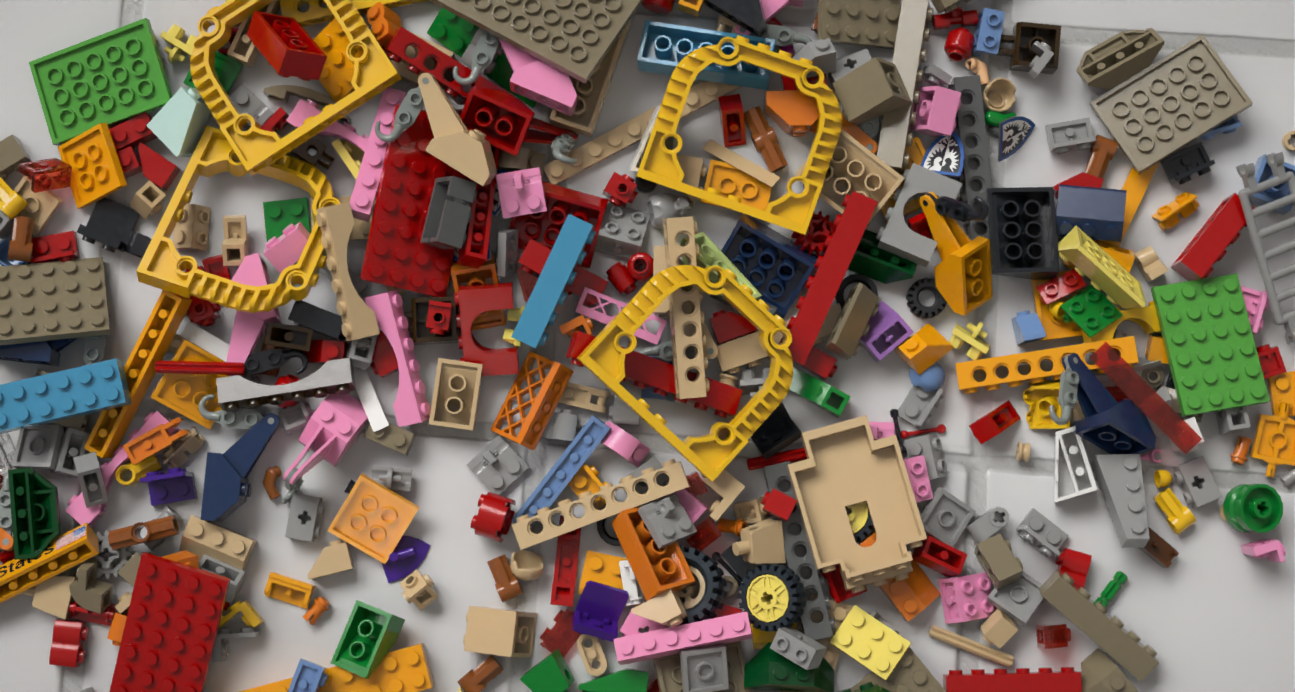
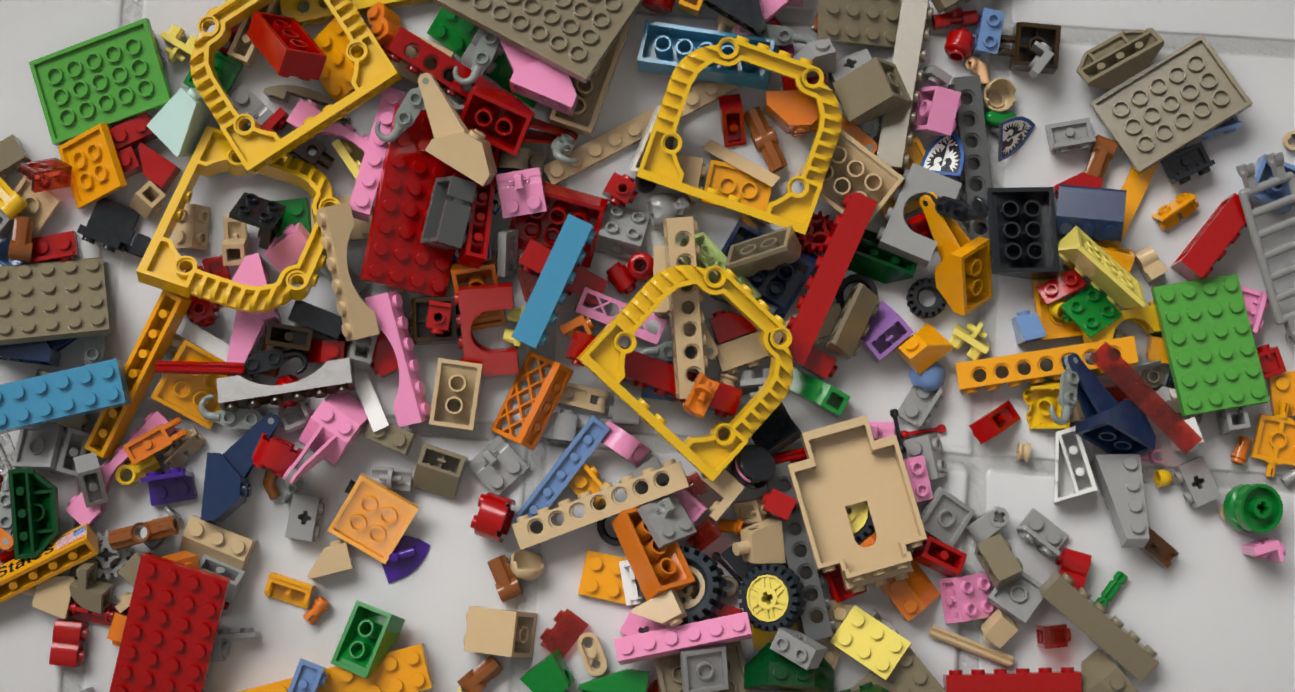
yellow bracket [218,600,265,630] -> none
tan brick [399,569,438,610] -> none
red slope [550,515,581,607] -> none
dark purple bracket [572,581,629,642] -> none
yellow piece [1153,487,1196,535] -> none
none -> black bracket [229,192,286,250]
none -> red brick [251,432,303,478]
none -> dark tan slope [412,443,468,500]
none -> orange hips [682,372,720,418]
none -> dark tan slope [725,225,802,278]
none -> black head [731,445,776,489]

